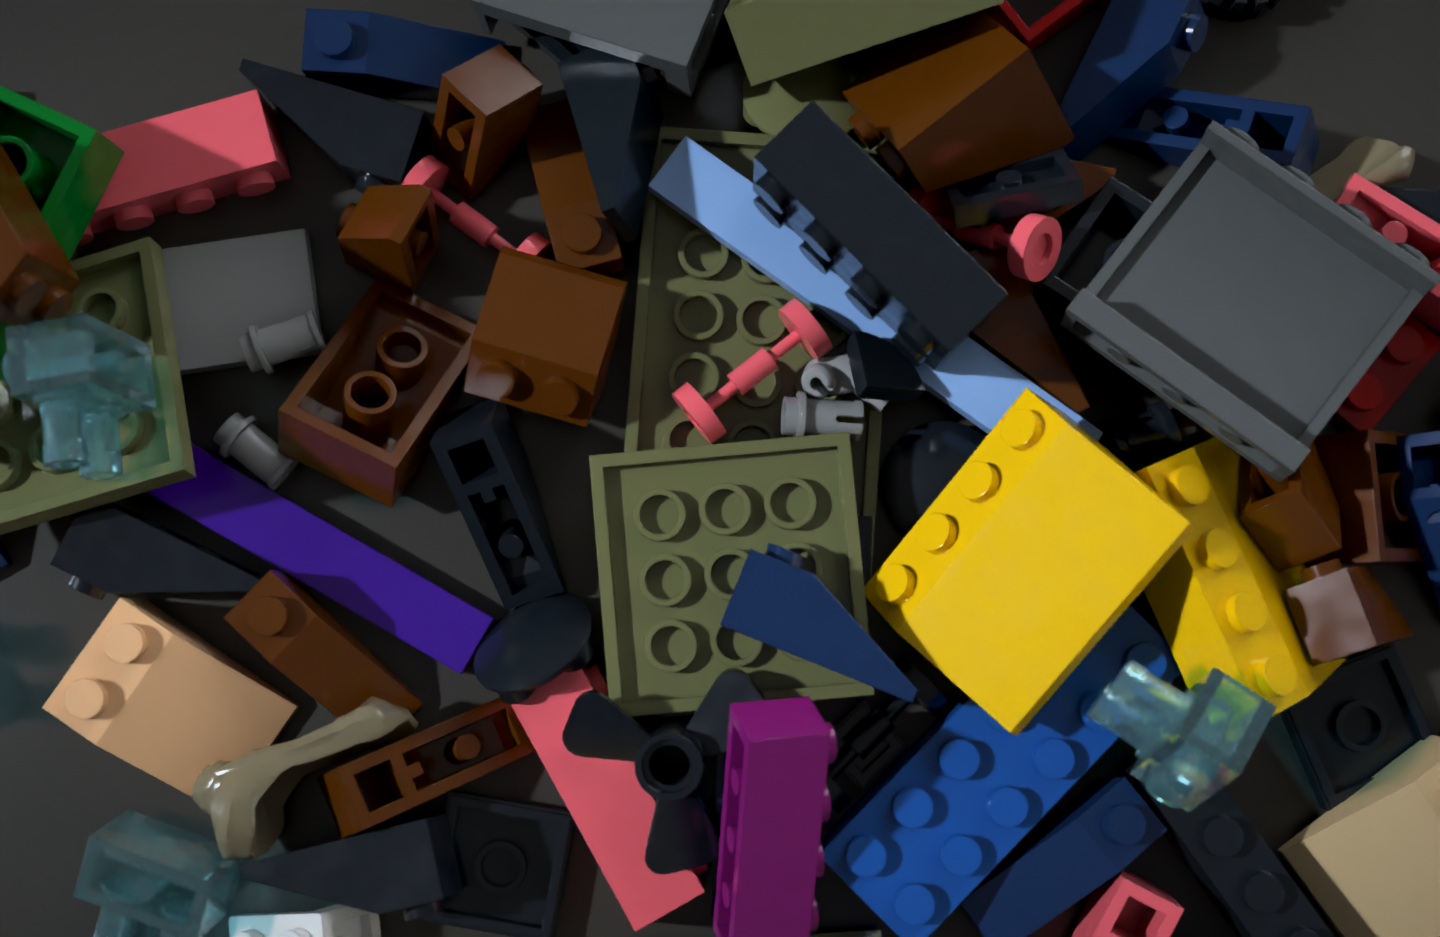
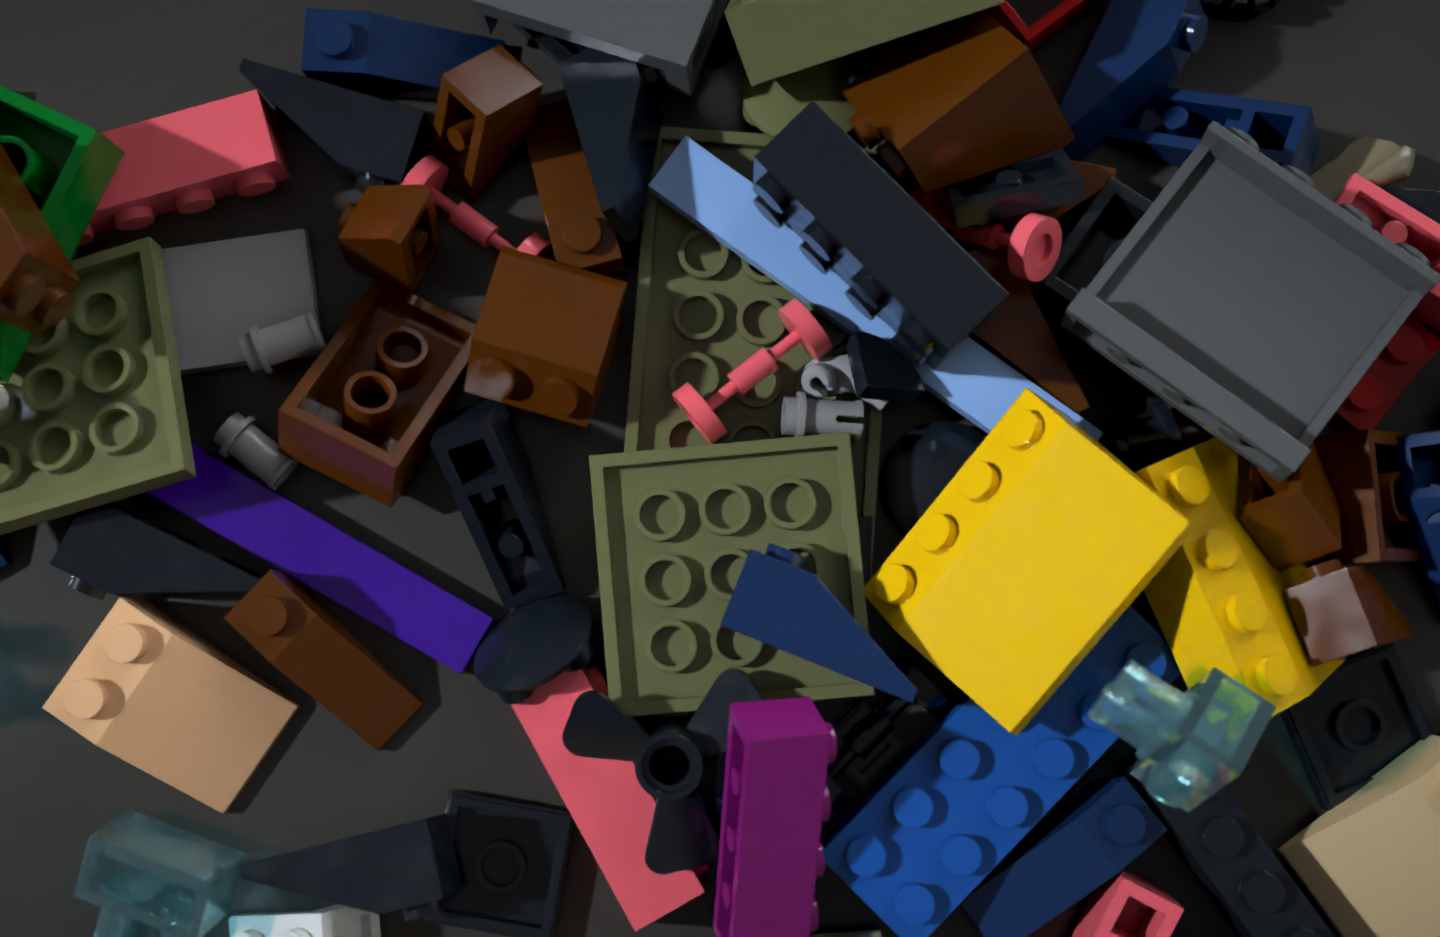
clear light blue brick [2,313,156,481] -> none
dark tan hair [192,696,419,860] -> none
reddish brown slope [317,697,536,838] -> none

